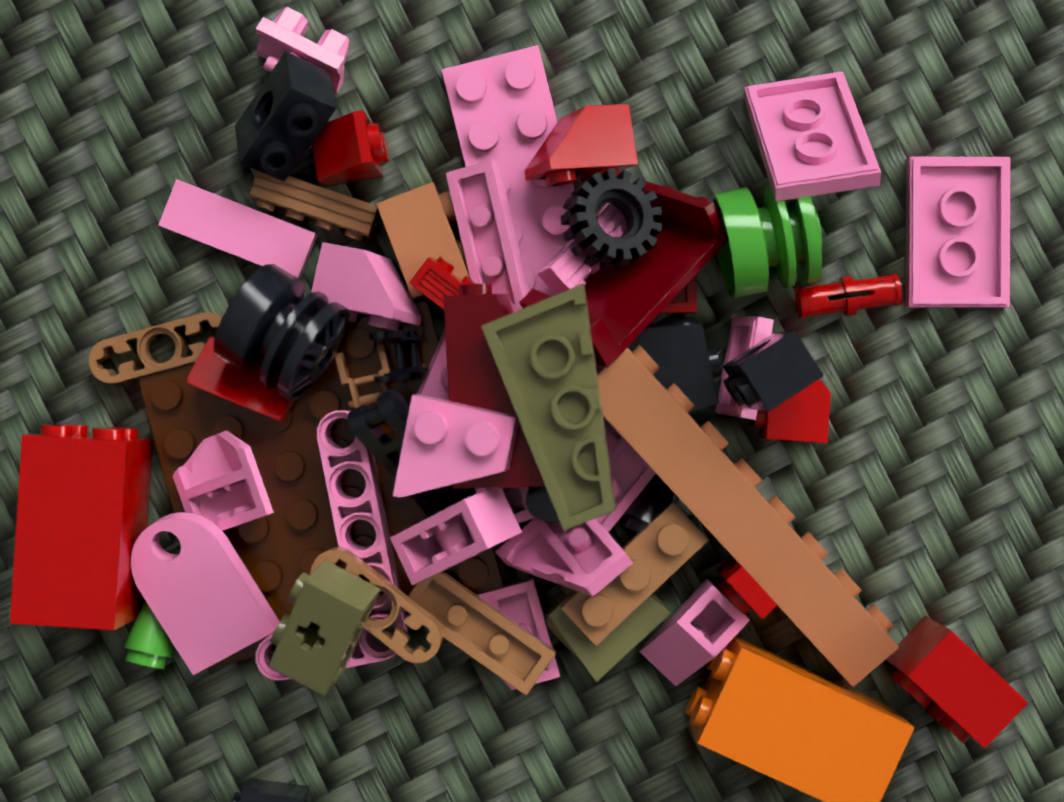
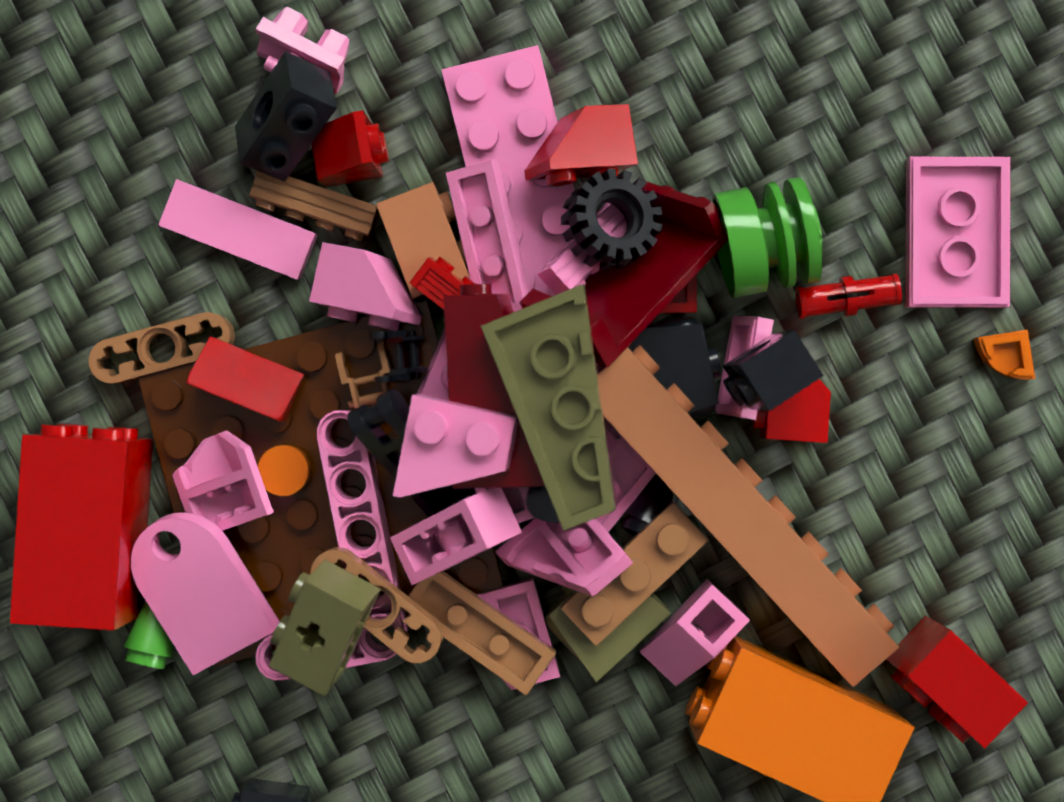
black wheel [214,264,350,402] -> none
red plate [715,556,777,619] -> none
bright pink tile [744,72,881,202] -> none
none -> orange tile [258,445,311,496]
none -> orange tile [973,329,1035,380]

